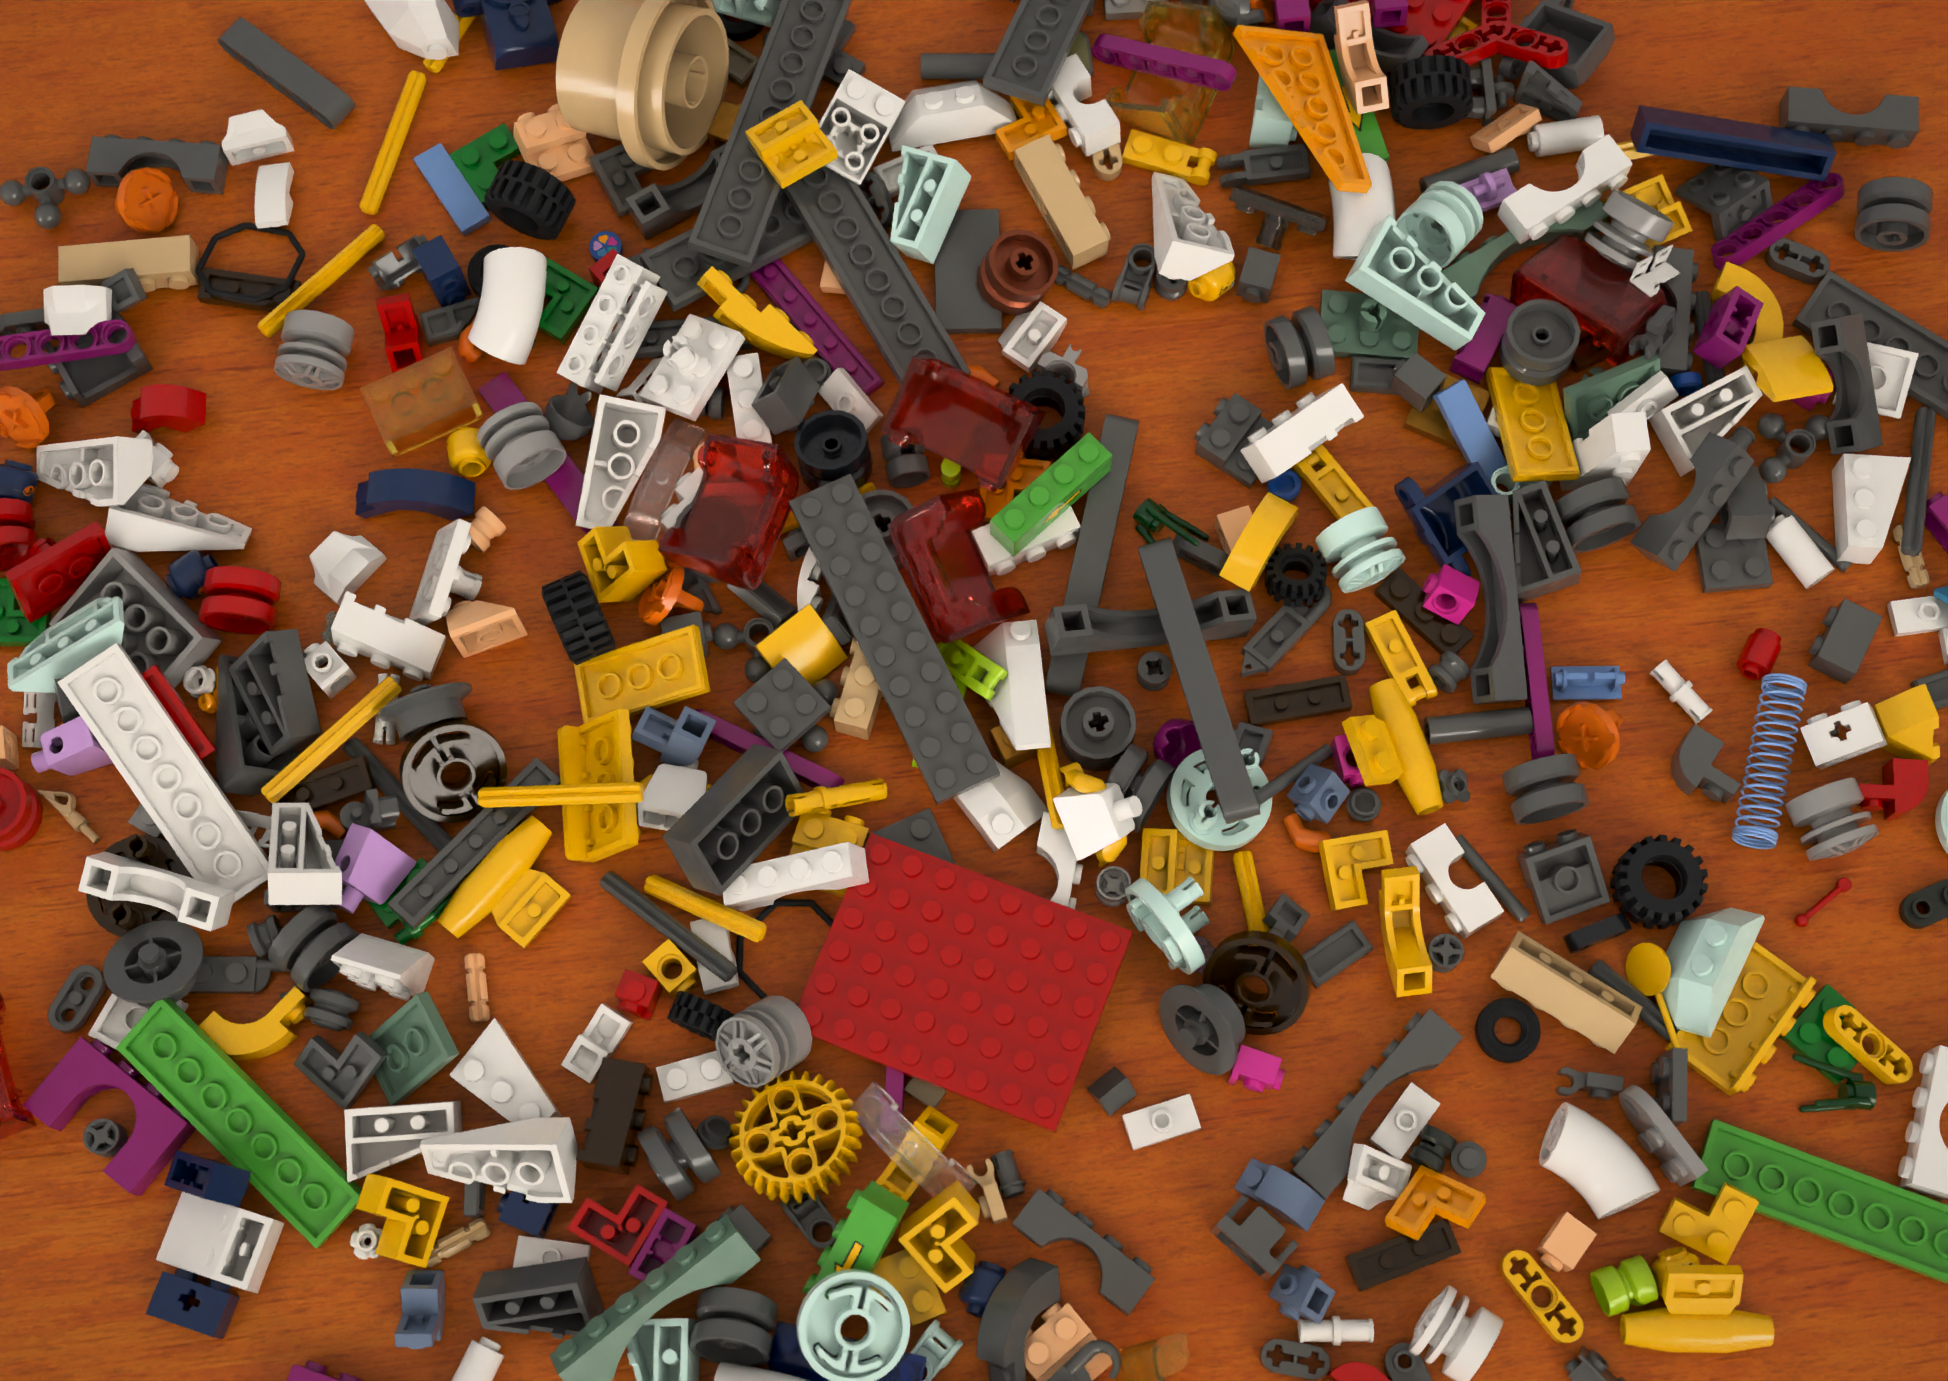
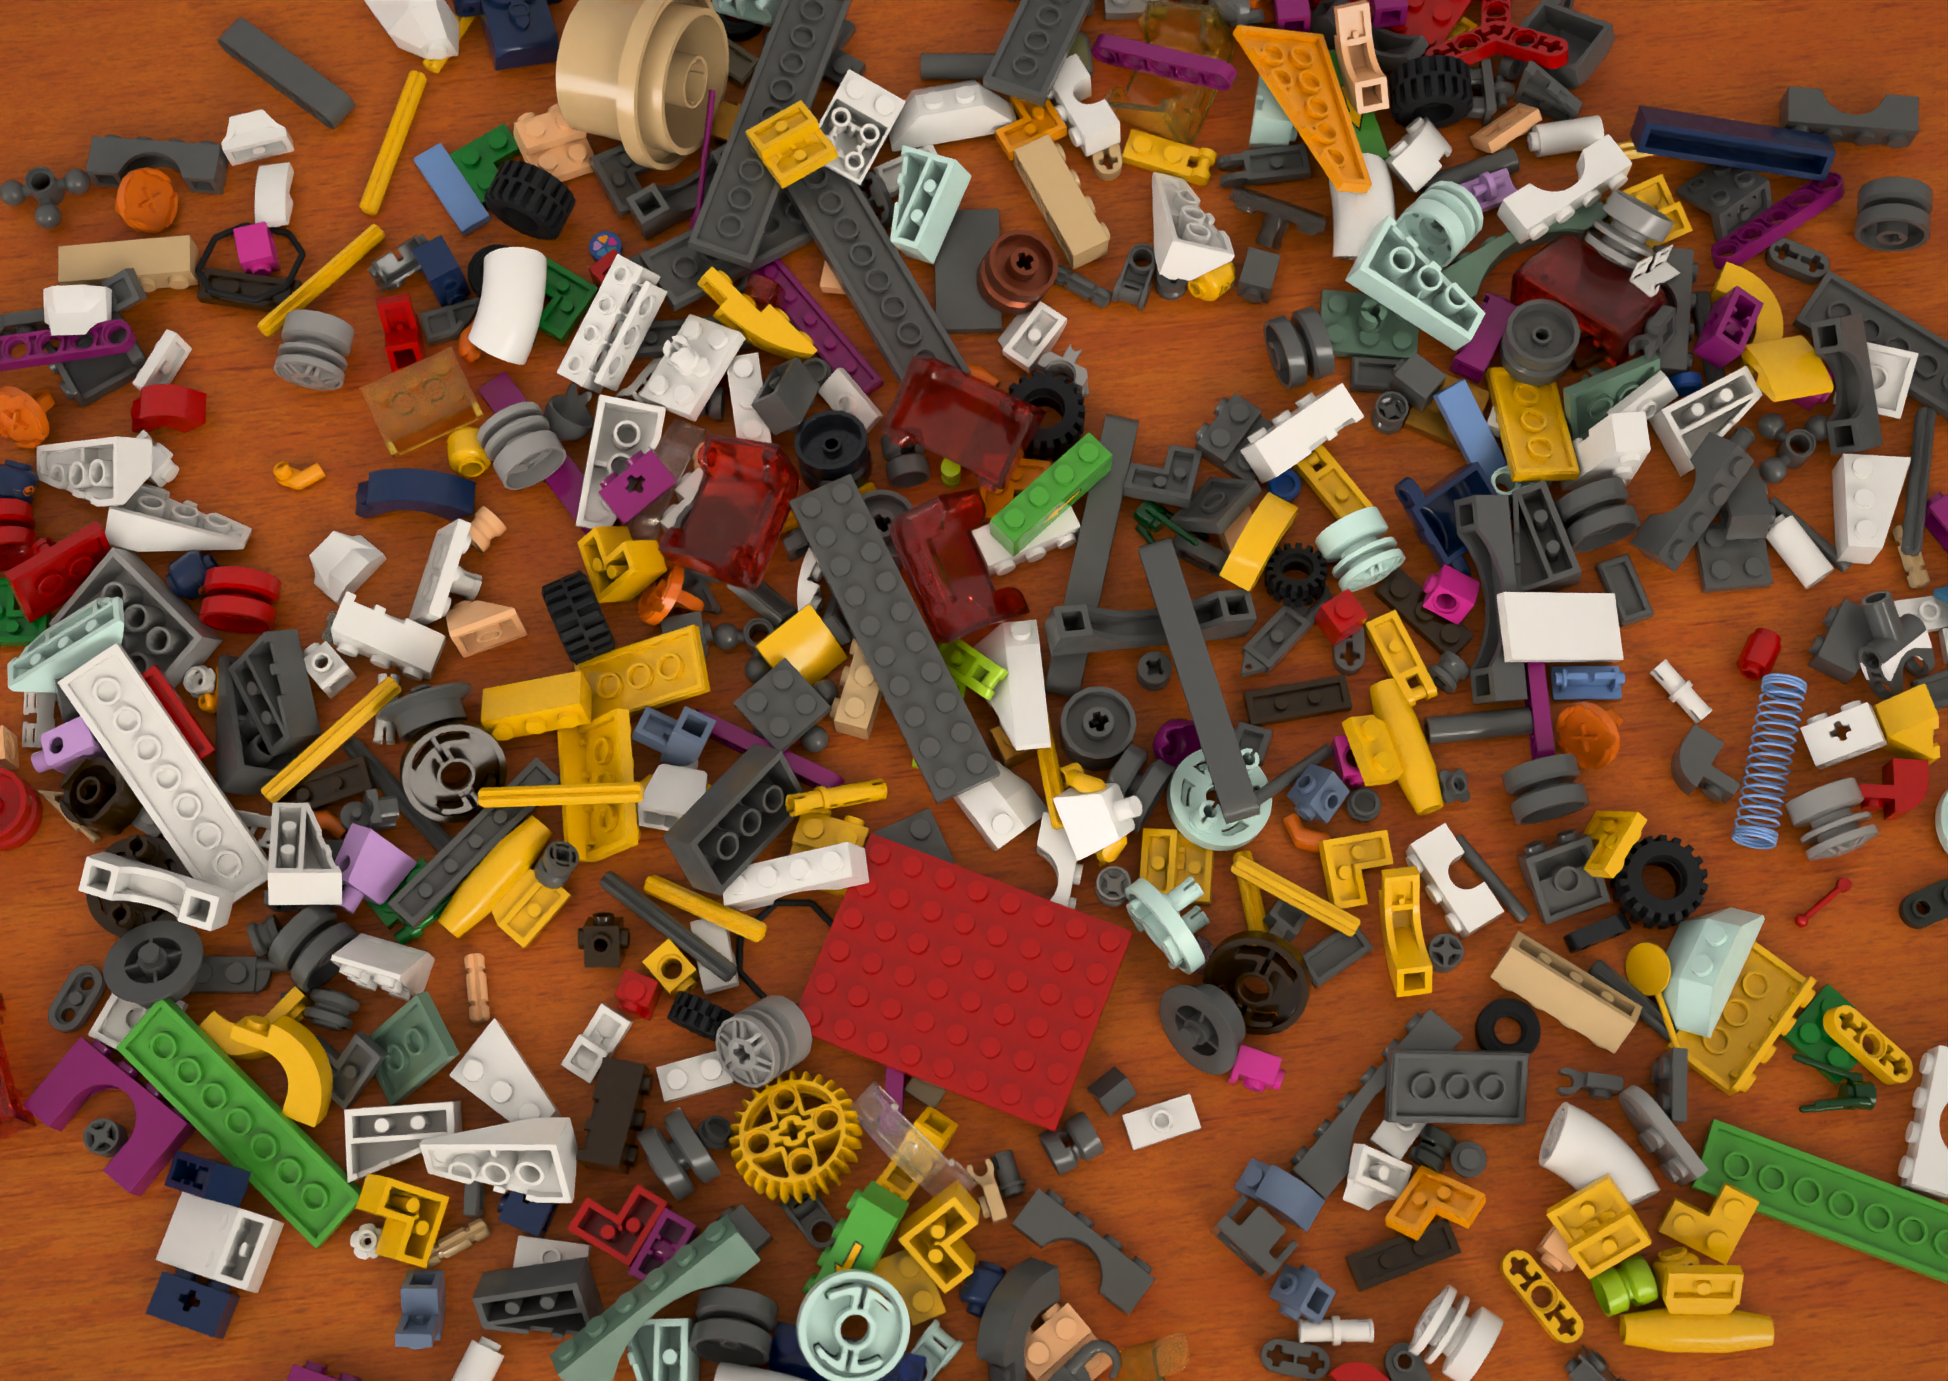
none -> dark brown brick [59,757,143,836]
none -> white plate [132,329,192,392]
none -> yellow arch [230,1015,333,1127]
none -> dark pink brick [233,221,280,276]
none -> light orange arm [273,461,326,490]
none -> yellow brick [480,670,593,741]
none -> dark grey wheel [534,841,579,889]
none -> dark brown brick [578,912,630,967]
none -> magenta brick [598,450,677,526]
none -> magenta piece [690,90,716,230]
none -> clear red plate [746,274,786,308]
none -> dark grey wheel [1038,1111,1105,1176]
none -> dark grey plate [1123,444,1202,508]
none -> dark grey tile [1170,477,1262,534]
none -> yellow axle [1231,855,1361,937]
none -> red brick [1314,588,1368,647]
none -> dark grey wheel [1371,391,1409,435]
none -> dark grey tile [1384,1048,1529,1125]
none -> white brick [1385,116,1452,192]
none -> white tile [1496,592,1624,662]
none -> yellow slope [1546,1173,1652,1279]
none -> yellow plate [1583,810,1647,878]
none -> dark grey tile [1594,554,1654,628]
none -> dark grey connector [1857,591,1935,700]

